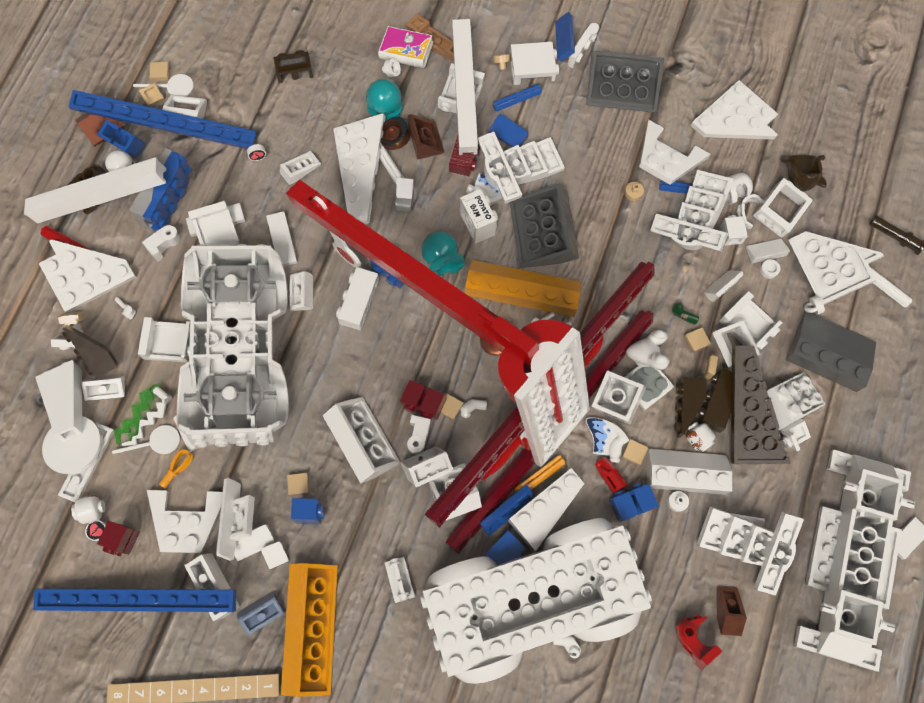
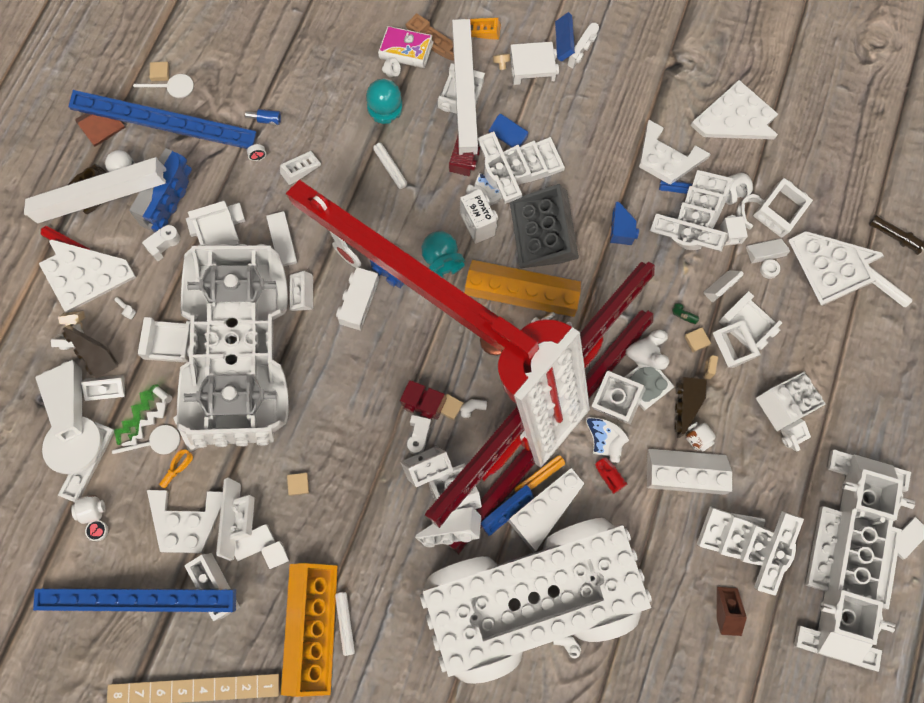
blue piece [97,120,145,159] -> none
dark red piece [97,520,140,557] -> none
tan tile [139,83,165,107] -> none
white tile [162,94,207,119] -> none
sand blue slope [237,592,285,635] -> none
dark brown window [273,50,314,83] -> none
blue piece [291,498,325,524] -> none
white slope [323,397,400,484] -> none
white wing [333,113,386,224] -> none
copper piece [380,117,410,150] -> none
white hinge [385,557,415,603] -> none
leg [396,178,415,213] -> none
copper slope [408,114,444,160] -> none
blue slope [484,531,525,564] -> none
blue axle [493,84,542,111] -> none
dark grey slope [587,51,664,113] -> none
blue piece [609,483,659,523] -> none
tan tile [621,439,648,466] -> none
tan tile [625,182,644,201] -> none
white tile [667,491,689,512] -> none
red tile [675,614,723,671] -> none
dark brown brick [698,368,732,433] -> none
wing [731,345,791,464] -> none
dark brown hair [781,155,827,191] -> none
dark grey slope [786,311,876,392] -> none
white tile [803,295,825,315] -> none
none -> blue piece [245,109,281,125]
none -> white axle [335,592,355,656]
none -> white slope [415,507,481,547]
none -> light orange slope [470,18,501,40]
none -> blue slope [610,202,639,245]

